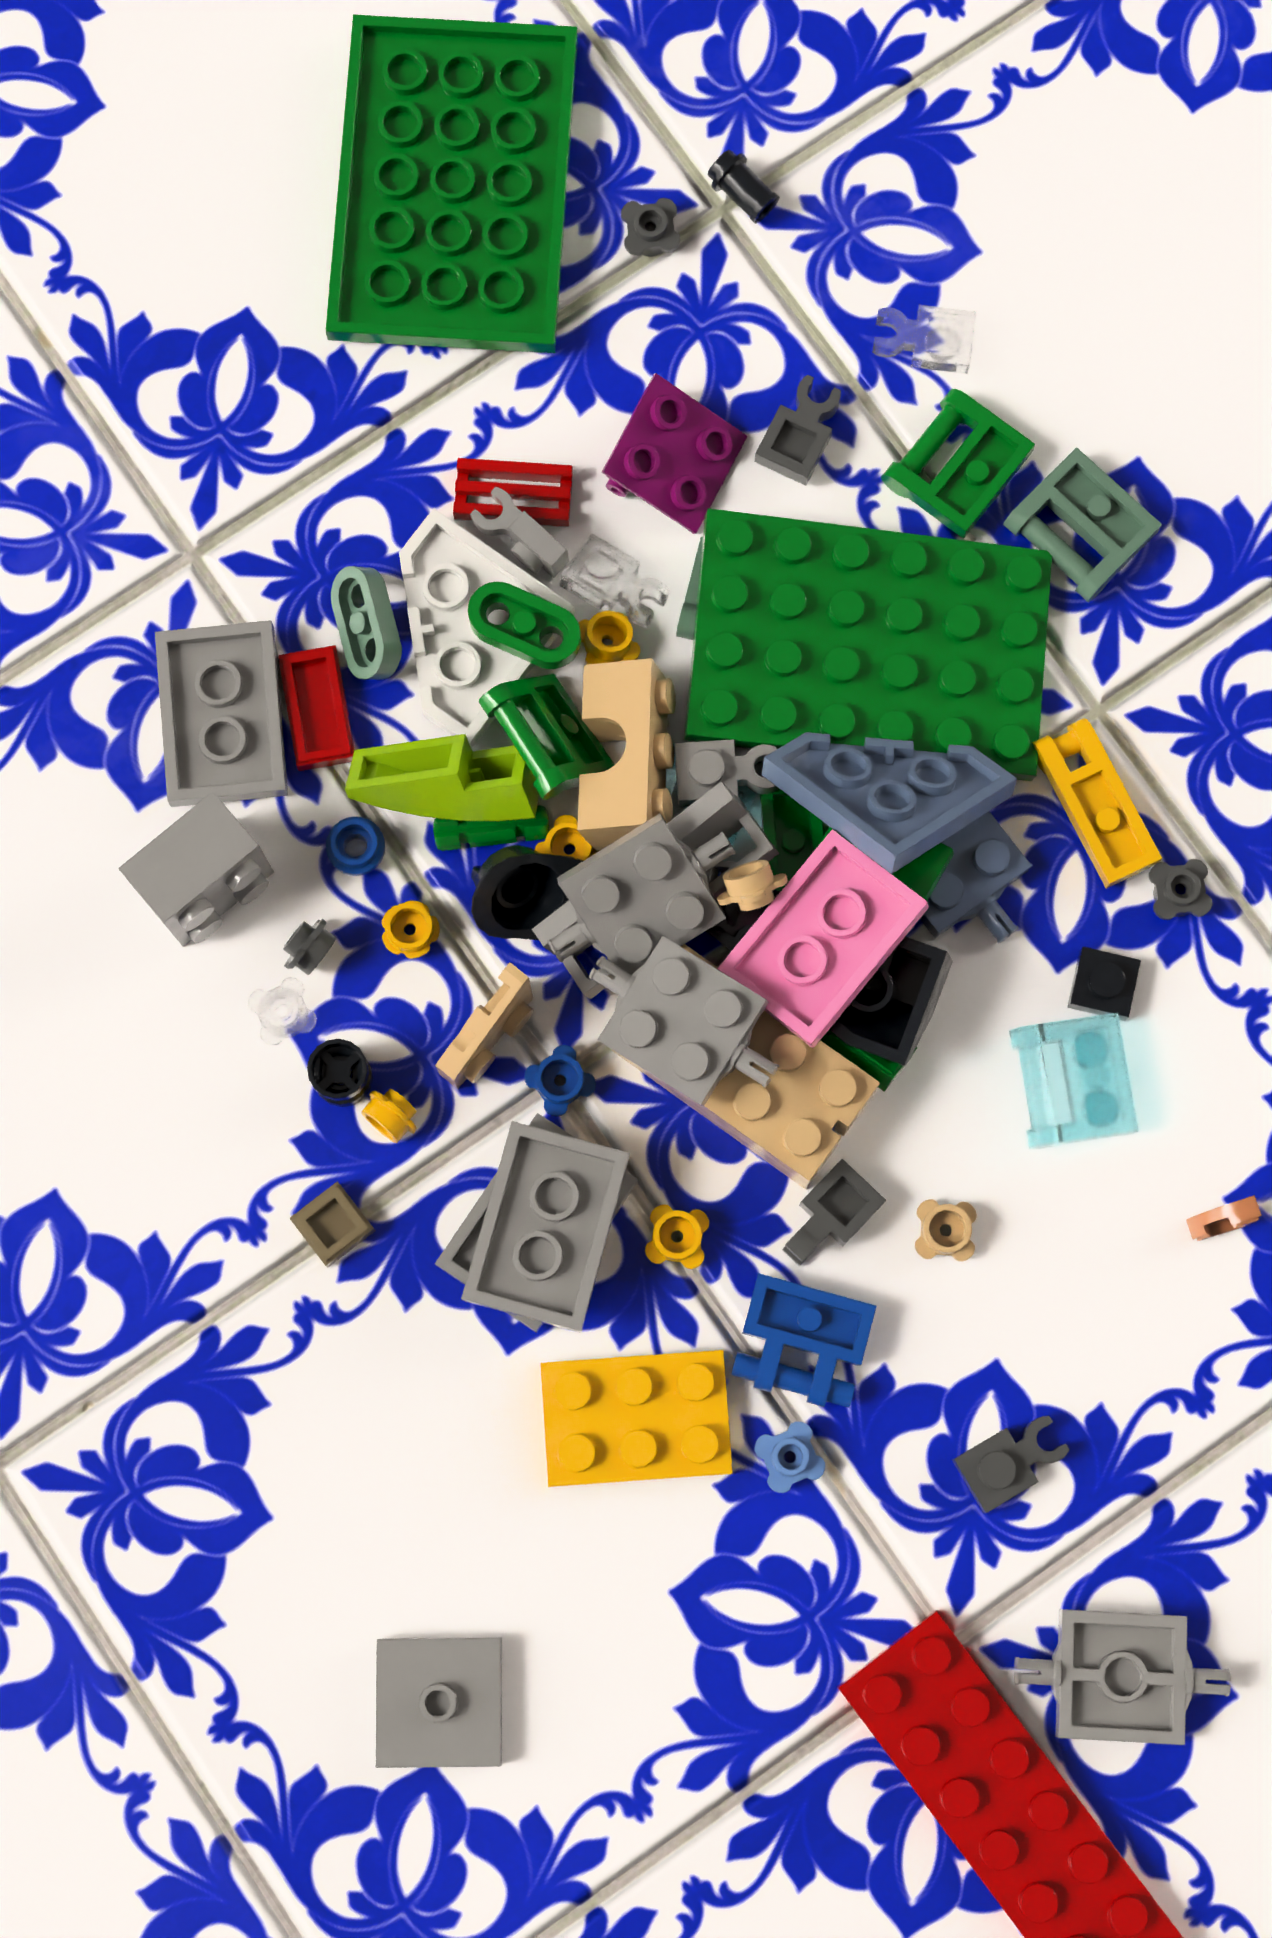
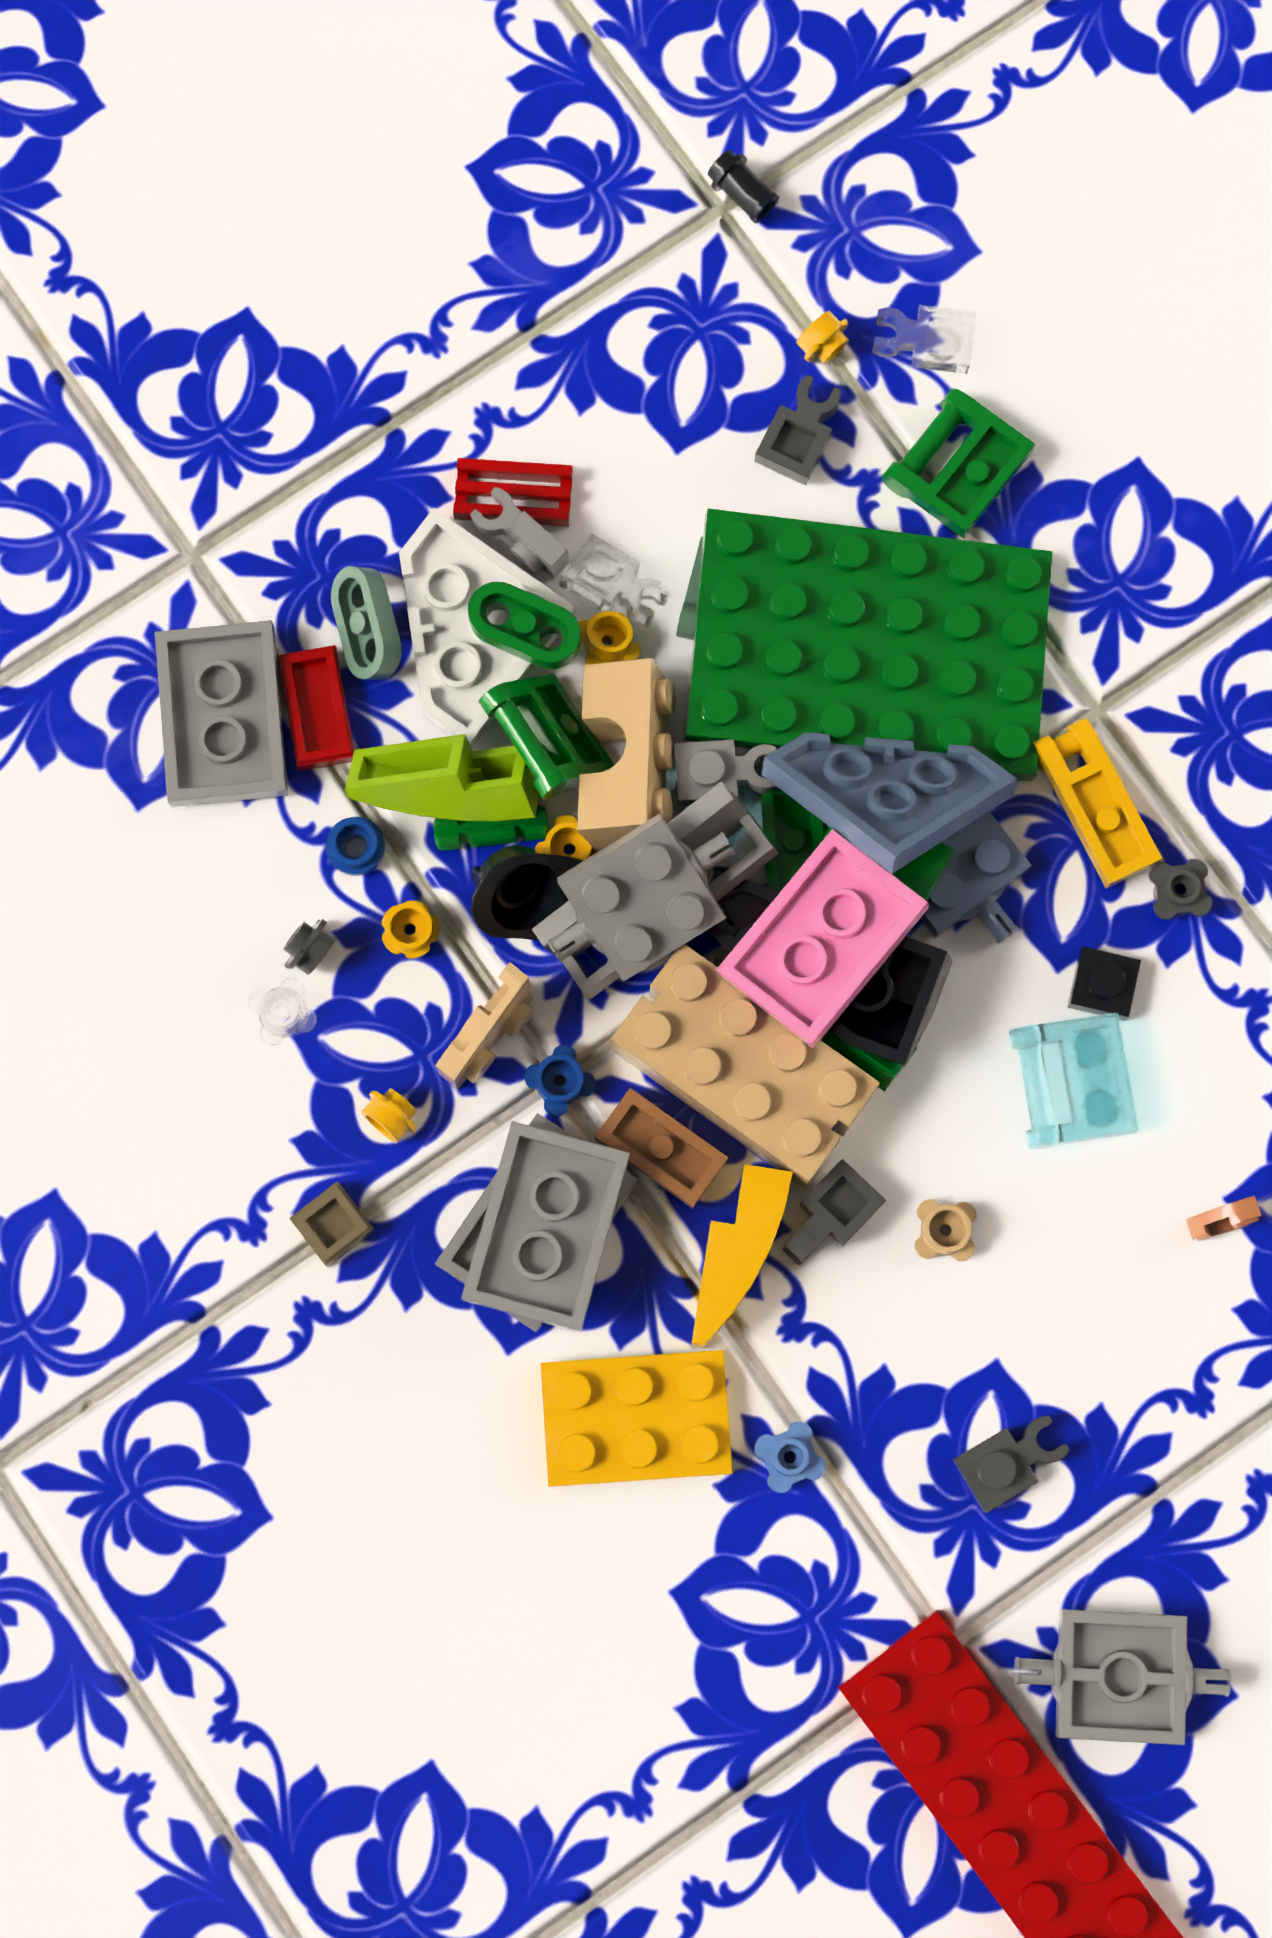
light grey brick [118,791,274,947] -> none
black wheel [307,1039,373,1107] -> none
green plate [325,14,578,353] -> none
light grey plate [376,1637,502,1768] -> none
light grey plate [589,936,779,1107] -> none
magenta hinge [601,373,748,534] -> none
dark grey plate [621,198,680,257] -> none
yellow plate [645,1204,709,1269] -> none
tan plate [717,860,788,911] -> none
blue plate [731,1273,877,1408] -> none
sand green plate [1003,447,1162,603] -> none
none -> medium nougat plate [595,1088,729,1209]
none -> yellow slope [691,1164,793,1348]
none -> yellow plate [796,311,849,364]

